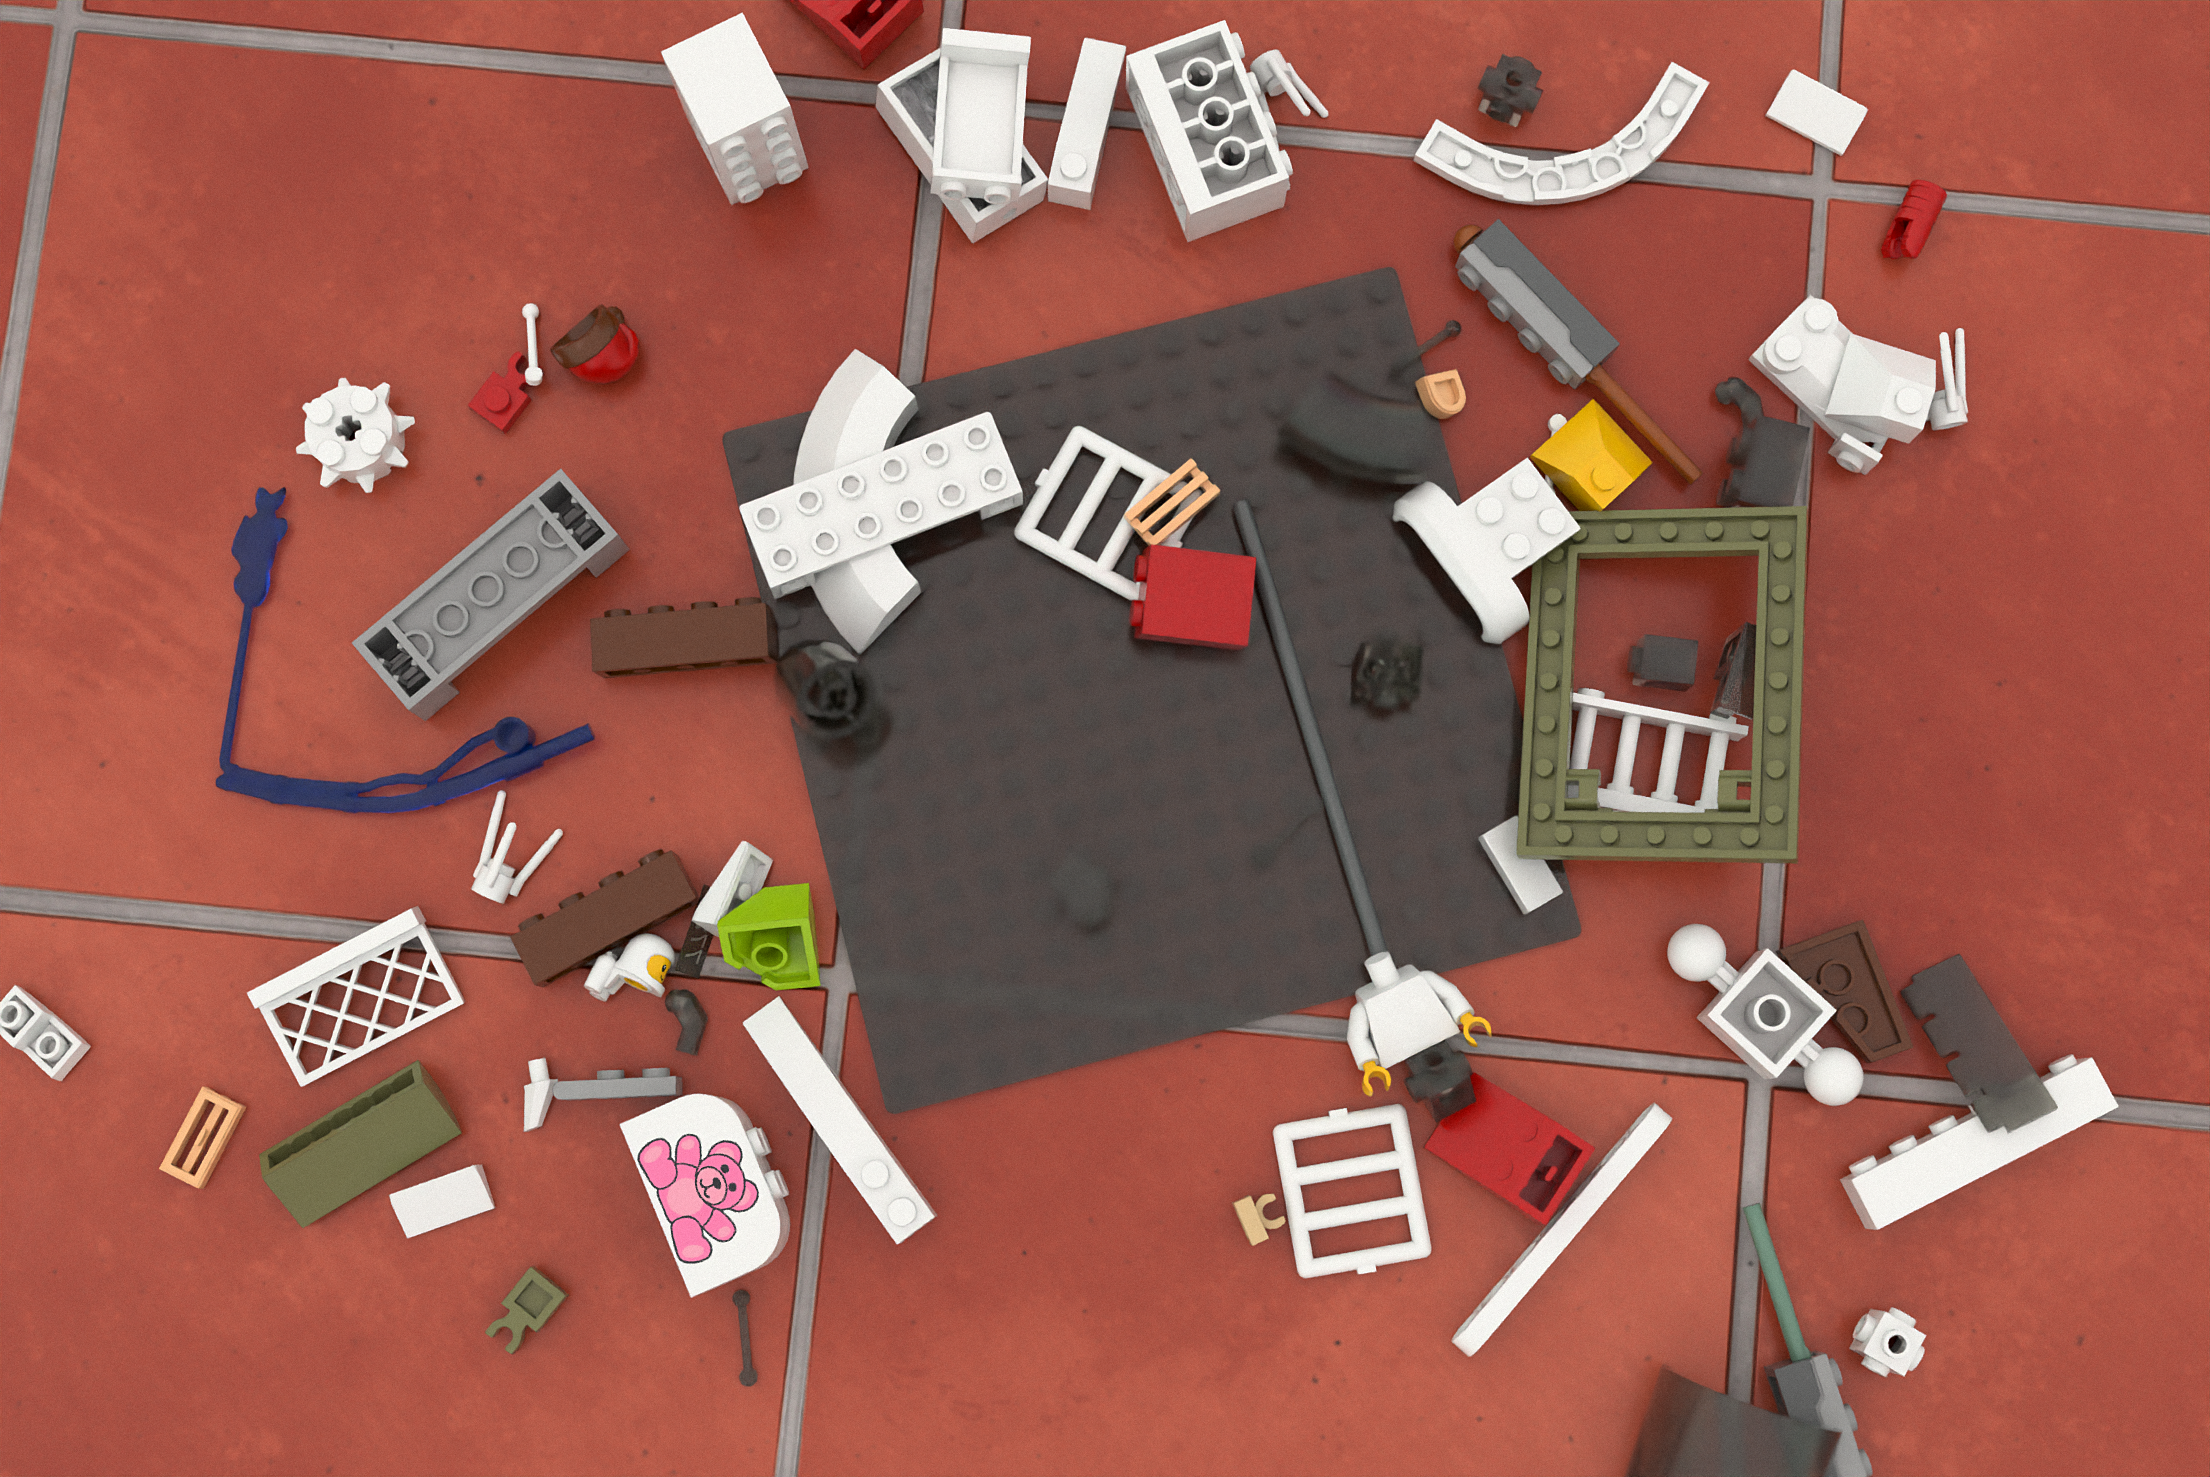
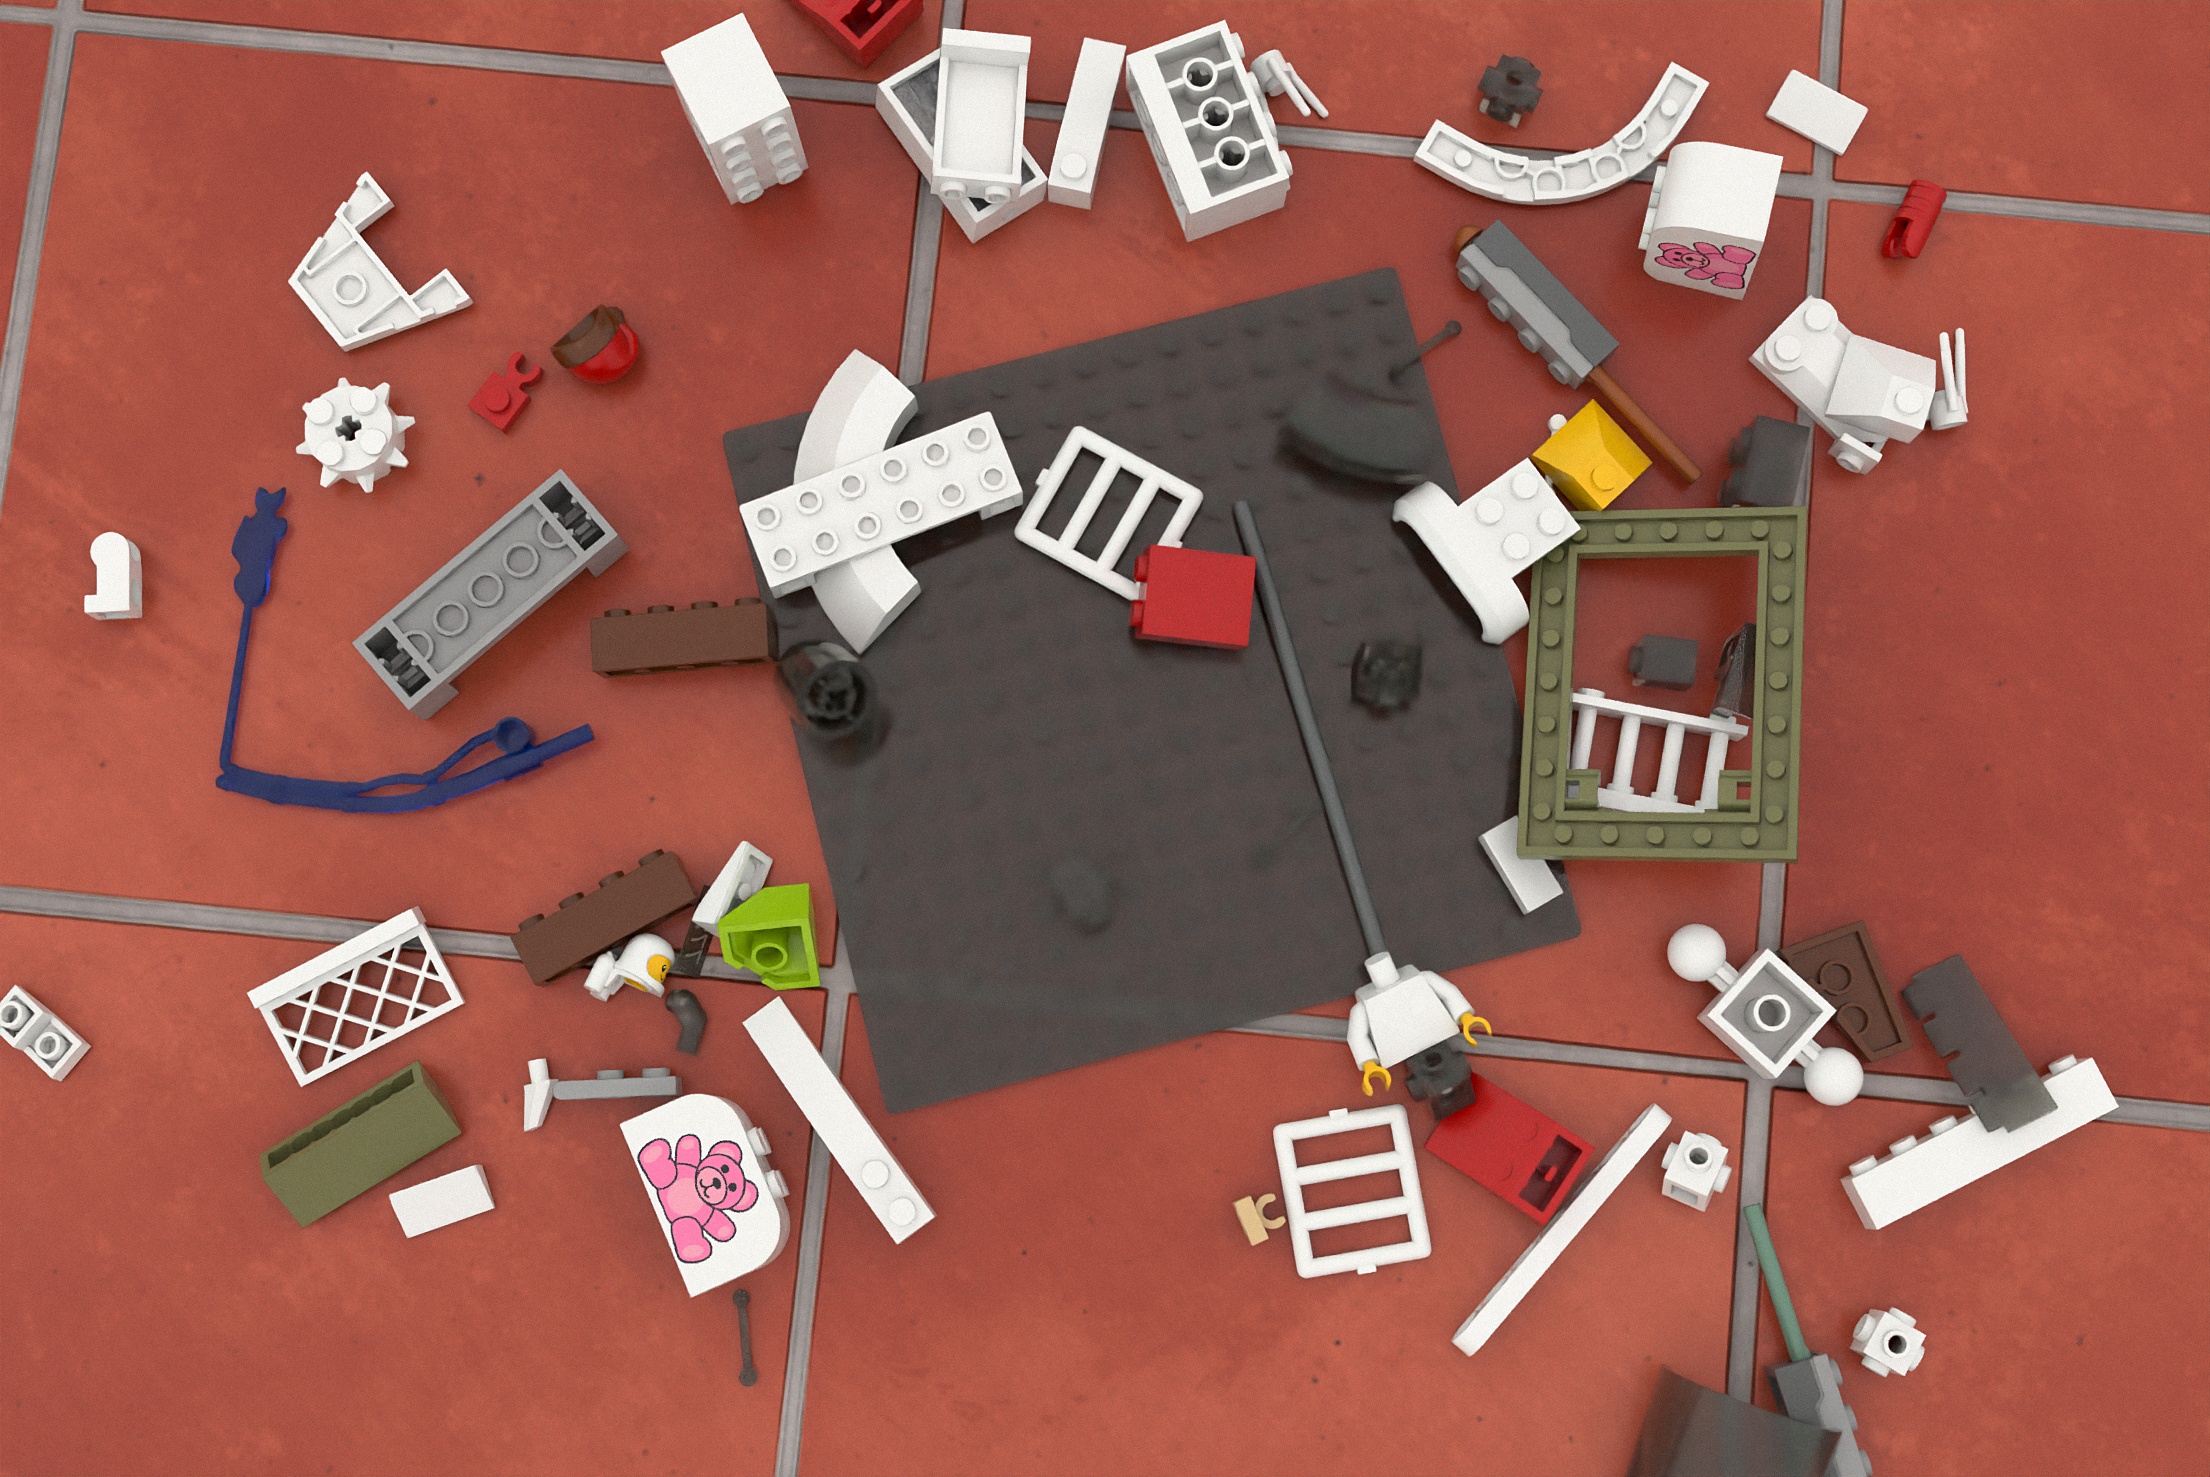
light nougat tile [159,1086,246,1189] -> none
white plant [471,790,563,904] -> none
olive plate [485,1266,569,1354] -> none
white hinge [522,303,543,386] -> none
light nougat tile [1124,458,1221,546] -> none
light nougat tile [1415,369,1466,419] -> none
clear smoke arm [1715,377,1766,436] -> none
none -> white leg [84,532,142,620]
none -> white wing [288,171,474,352]
none -> white brick [1638,142,1783,300]
none -> white brick [1661,1131,1732,1212]

